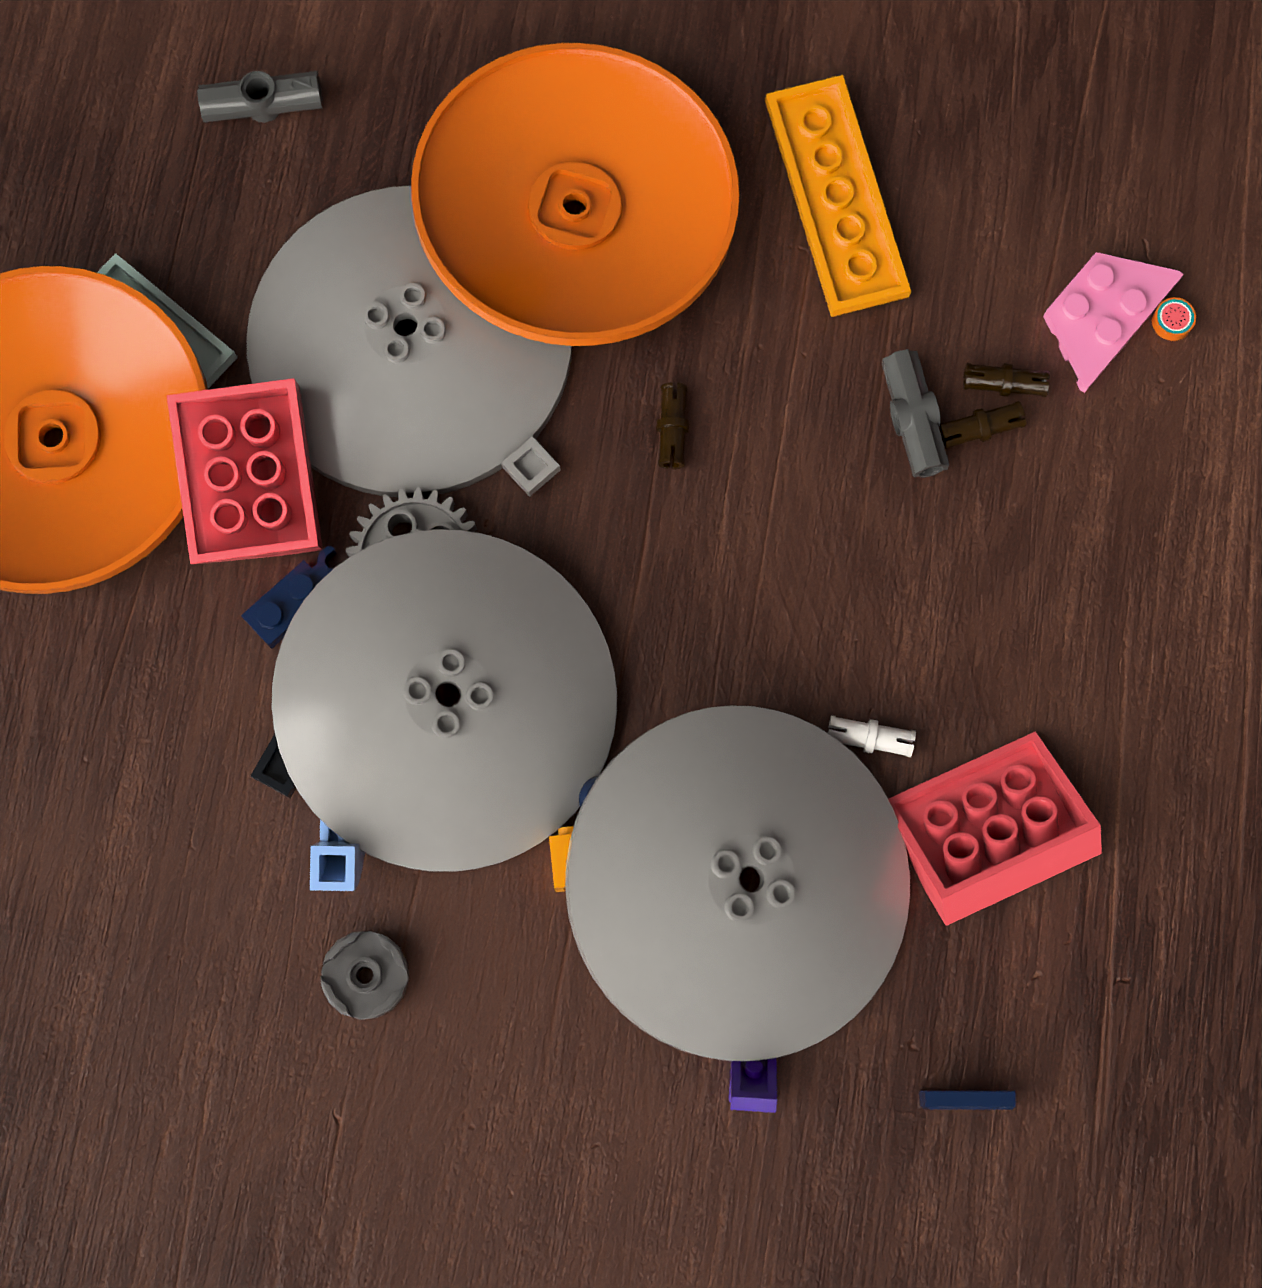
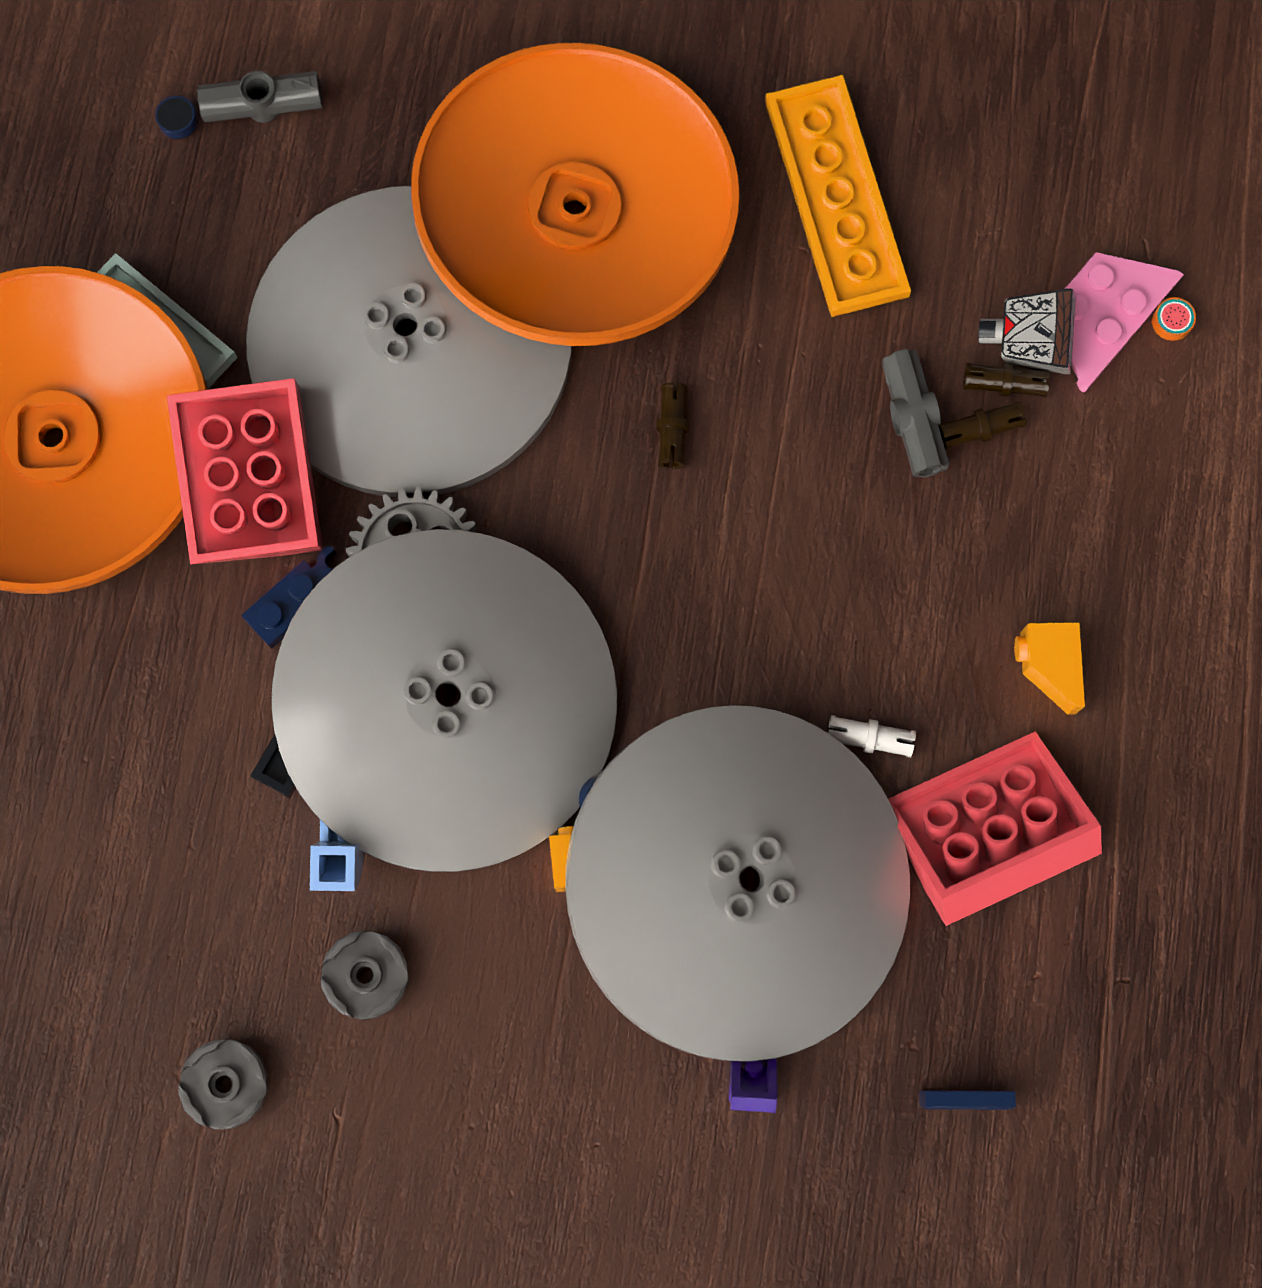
light grey plate [501,436,561,497] -> none
none -> black tile [155,96,198,139]
none -> flat silver plate [179,1040,269,1129]
none -> torso [979,289,1076,374]
none -> light orange slope [1014,623,1085,715]

